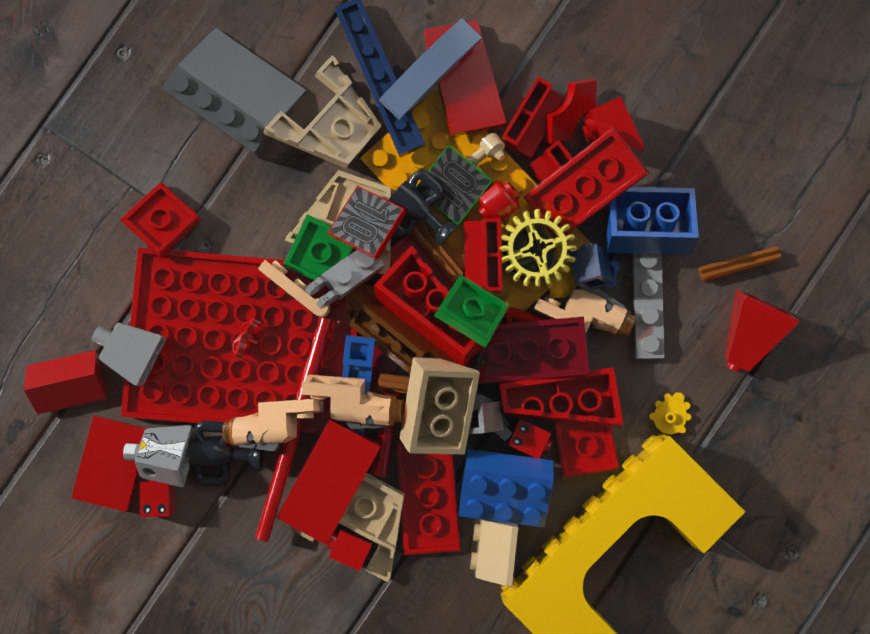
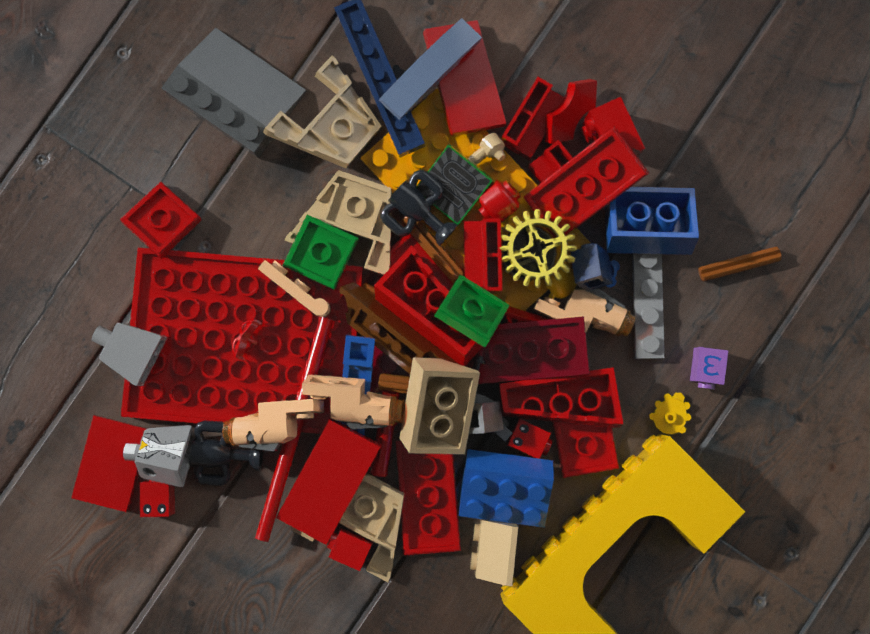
red piece [24,350,107,415] -> none
light grey hinge [305,250,384,309] -> none
tile [327,185,407,260] -> none
red slope [725,288,799,374] -> none
none -> medium lavender brick [690,347,728,390]

